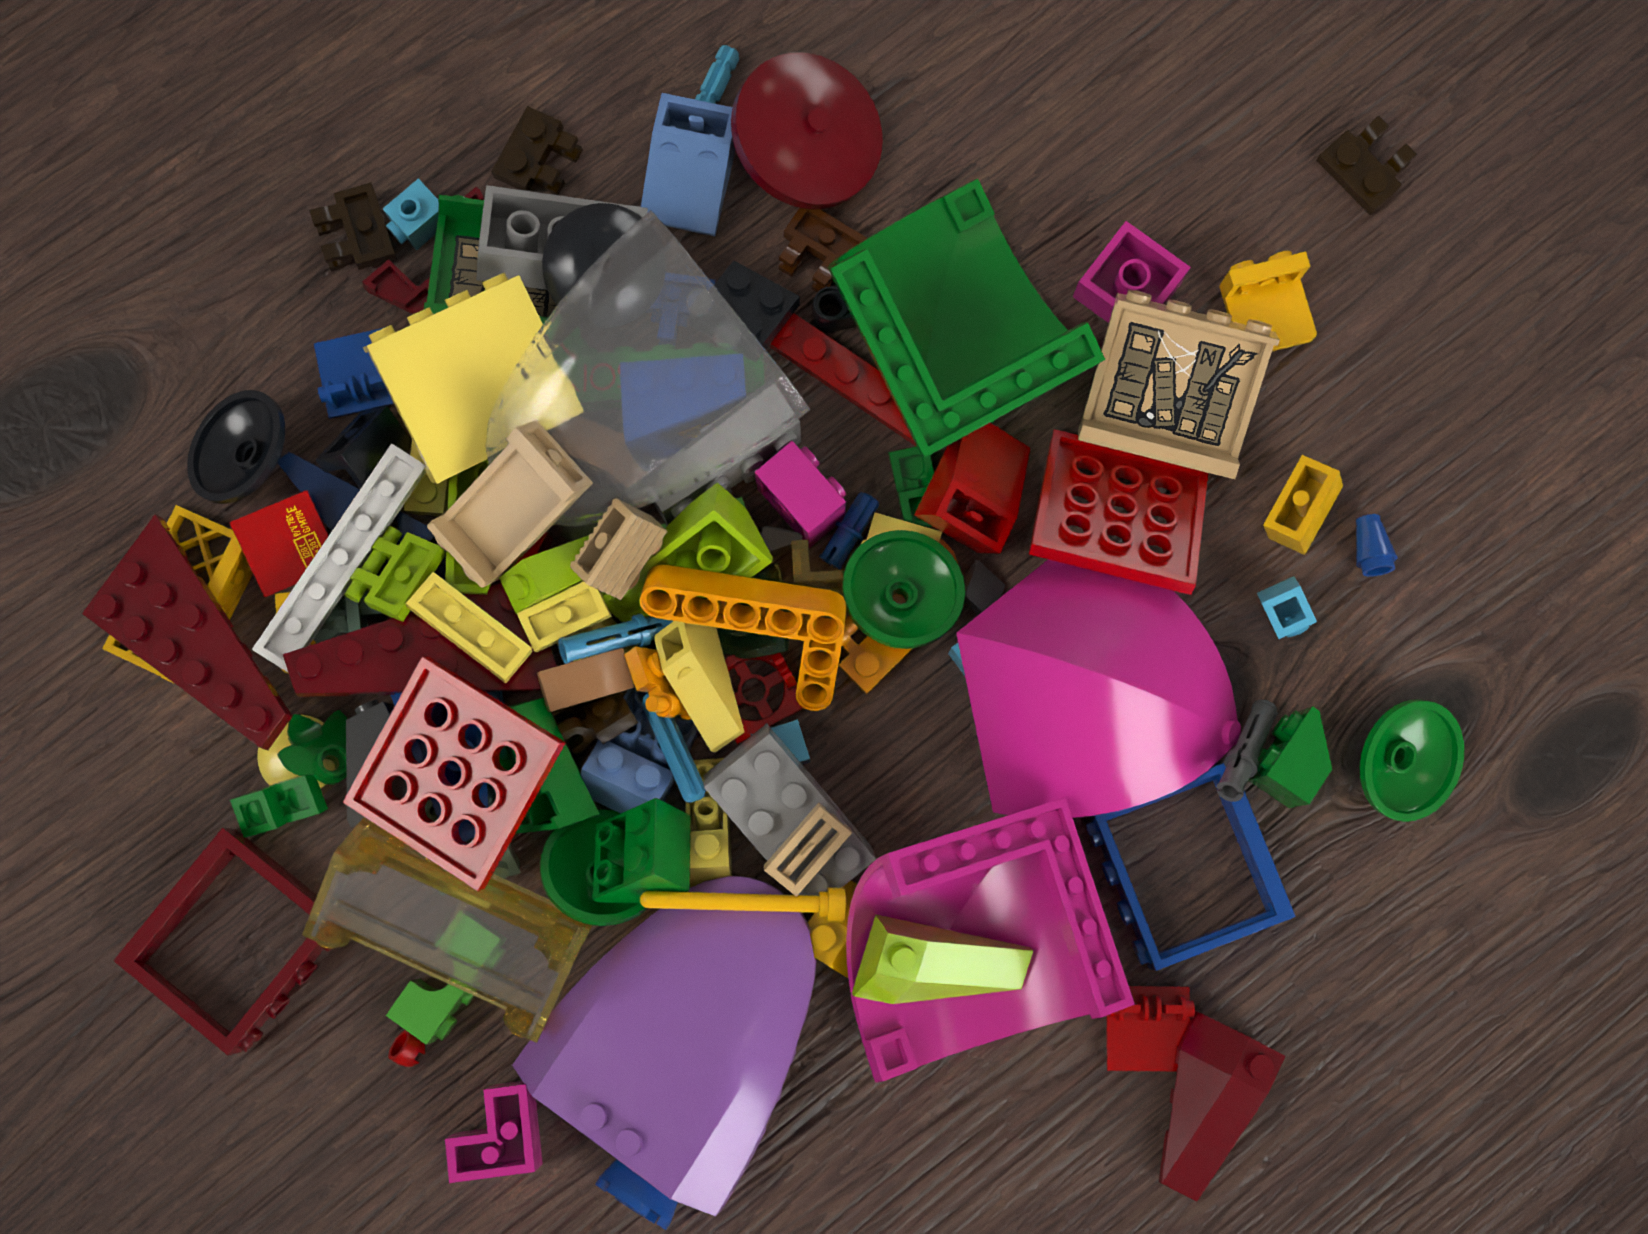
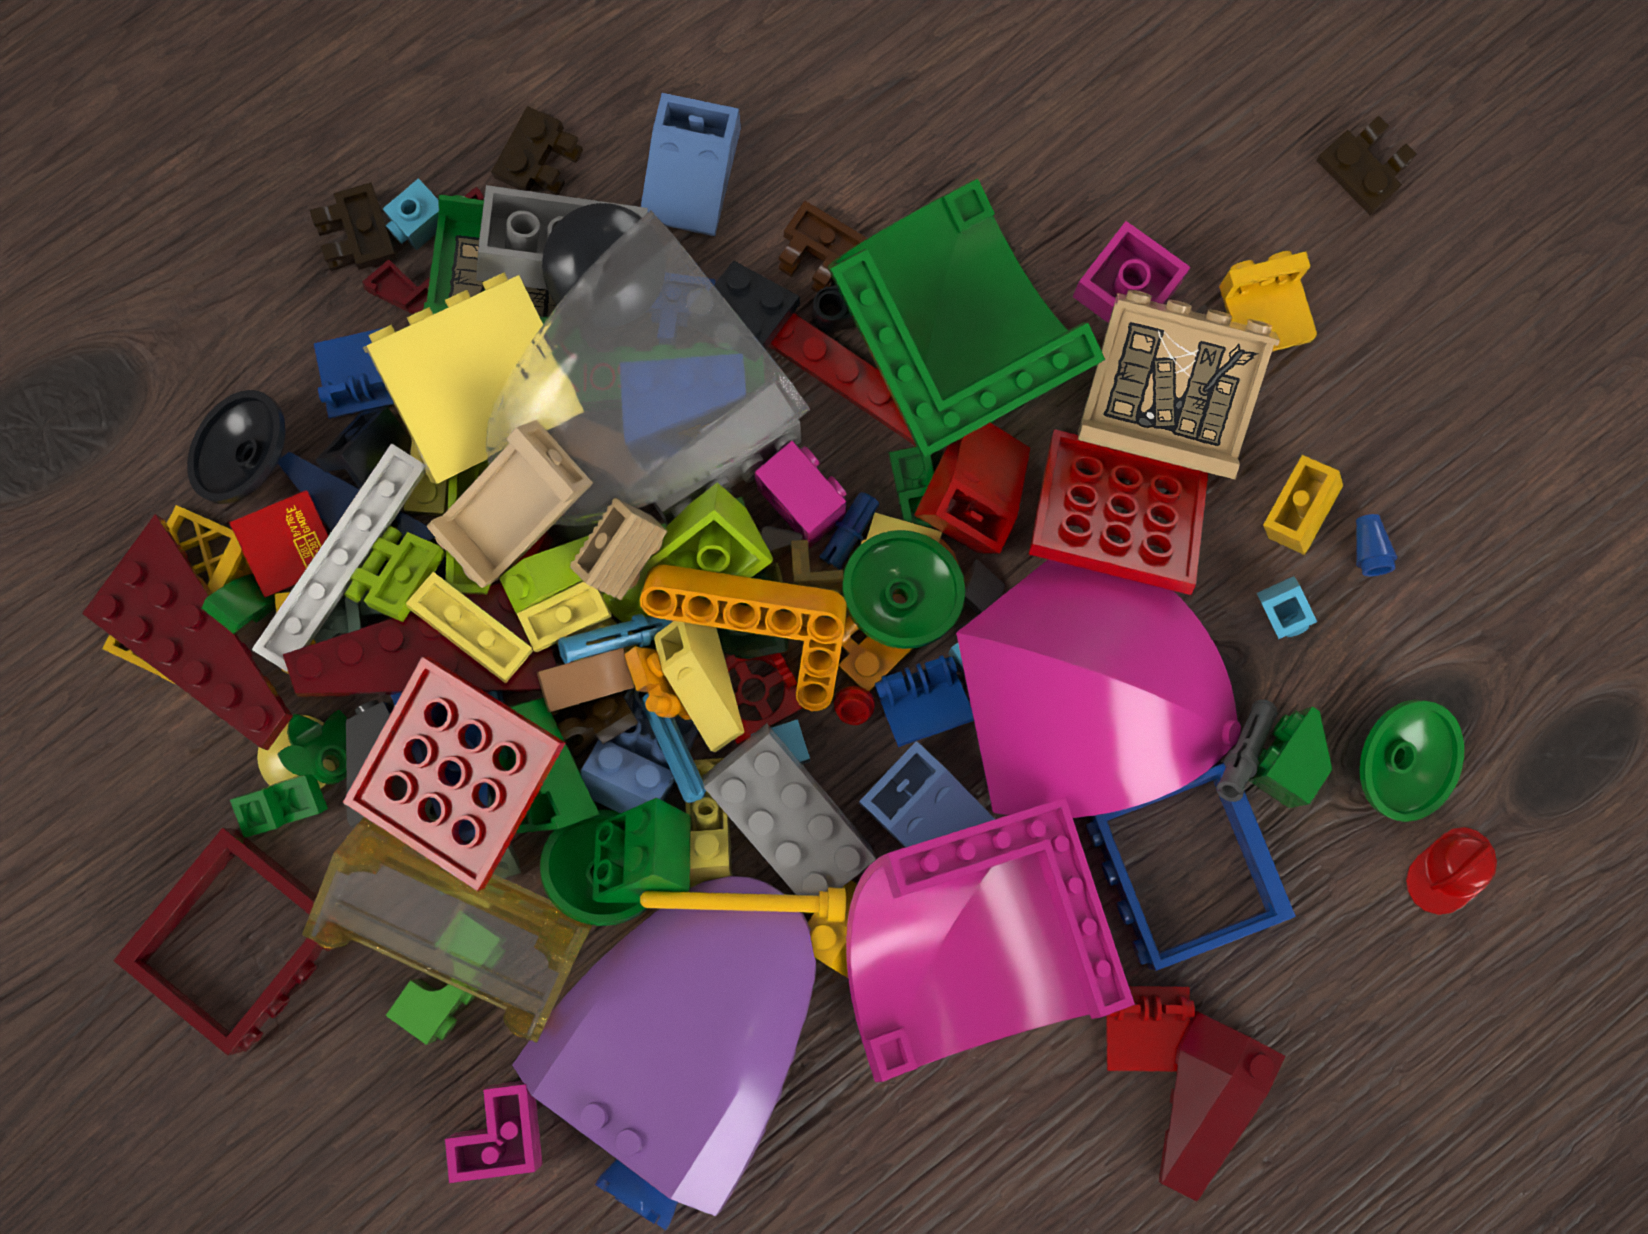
red hinge [388,1030,426,1067] -> none
medium azure axle [695,45,739,104] -> none
dark red dish [731,52,883,209] -> none
tan tile [764,803,852,897] -> none
lime wedge [852,915,1033,1004] -> none
none -> green slope [202,573,278,634]
none -> red plate [834,686,875,725]
none -> medium blue slope [859,741,995,848]
none -> blue hinge [875,655,974,747]
none -> red piece [1406,827,1497,915]

